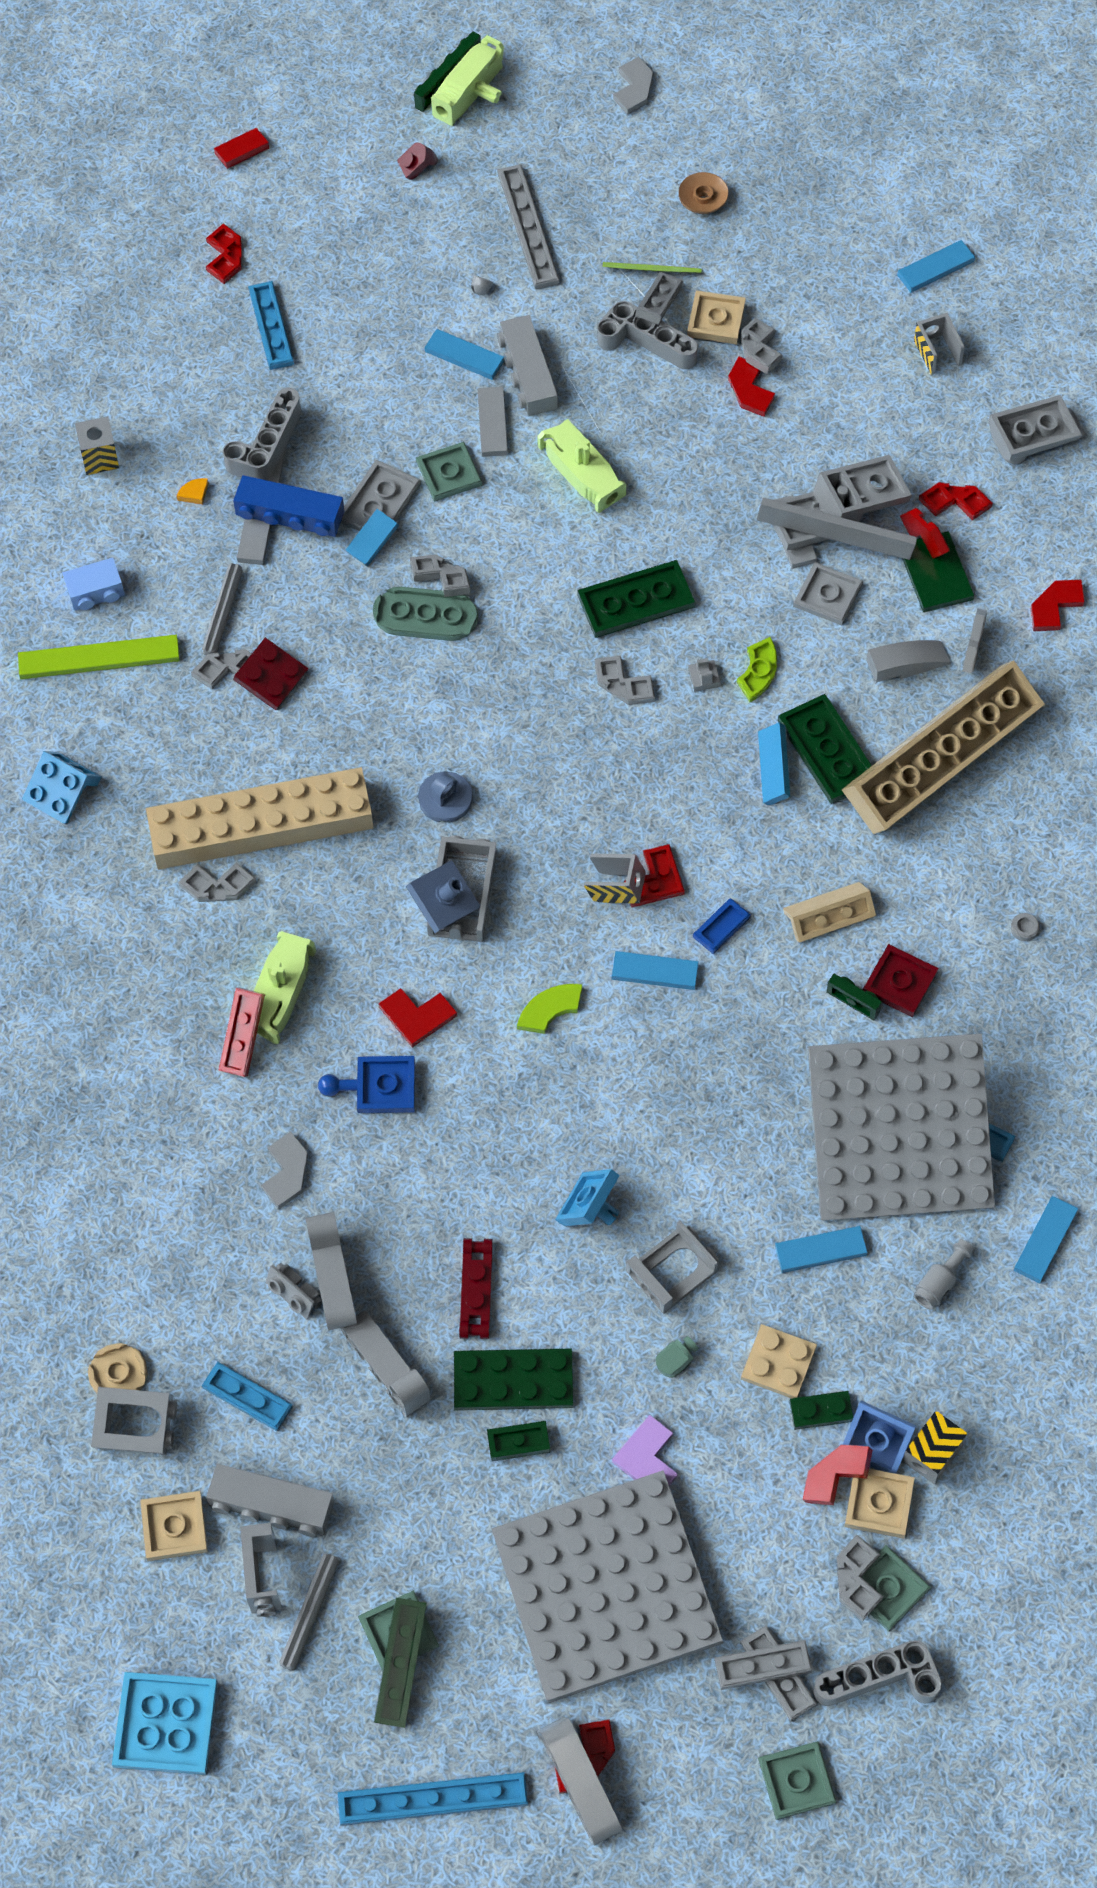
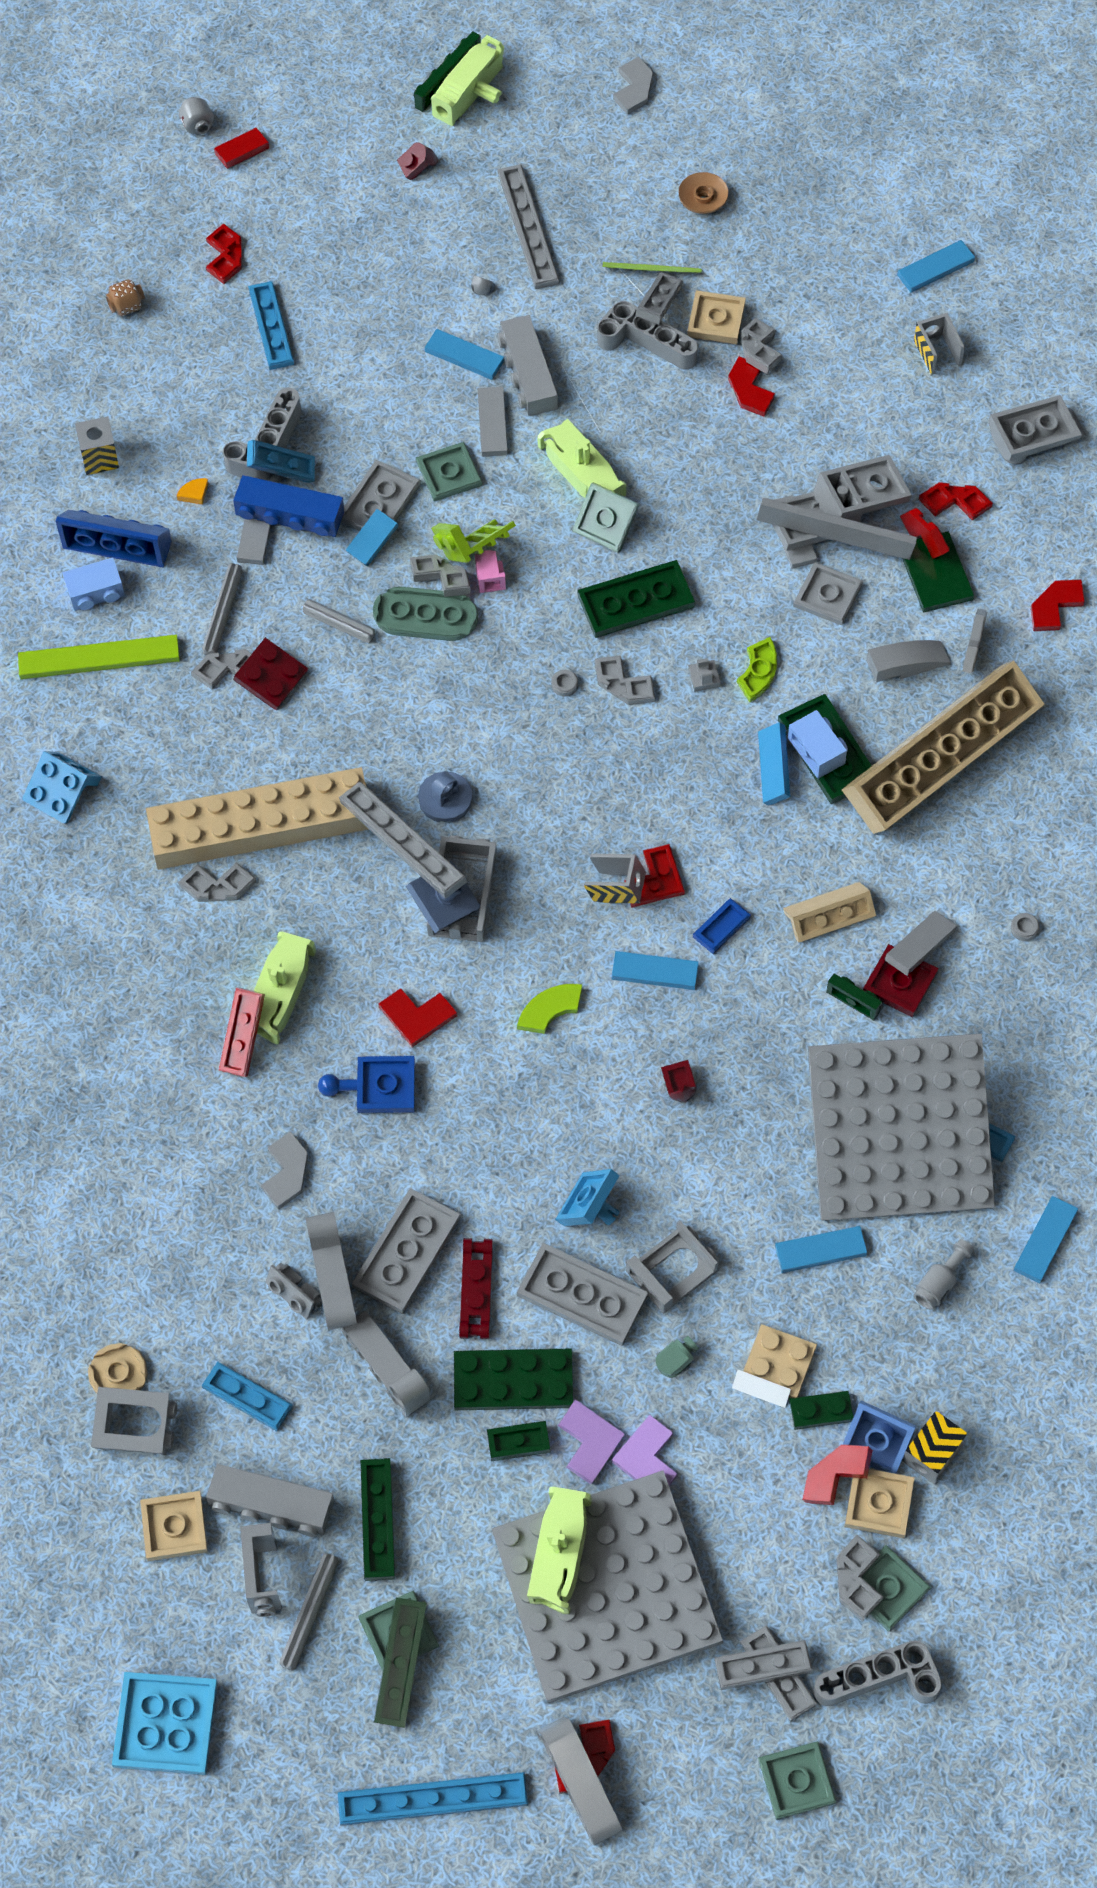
none -> blue slope [56,509,172,568]
none -> medium nougat head [105,279,145,316]
none -> light grey head [179,97,214,135]
none -> dark azure tile [247,440,315,483]
none -> light grey axle [302,599,375,643]
none -> light grey tile [339,782,467,899]
none -> light grey plate [352,1188,461,1314]
none -> dark green plate [360,1458,395,1581]
none -> lime plate [431,519,516,563]
none -> bright pink brick [475,550,506,593]
none -> light grey plate [517,1243,648,1346]
none -> yellowish green piece [527,1487,592,1614]
none -> light grey tile [551,670,578,697]
none -> lavender tile [558,1400,624,1484]
none -> tile [572,482,640,553]
none -> dark red plate [661,1060,697,1102]
none -> white sticker [732,1370,791,1408]
none -> light blue brick [788,710,848,779]
none -> light grey tile [885,911,957,976]

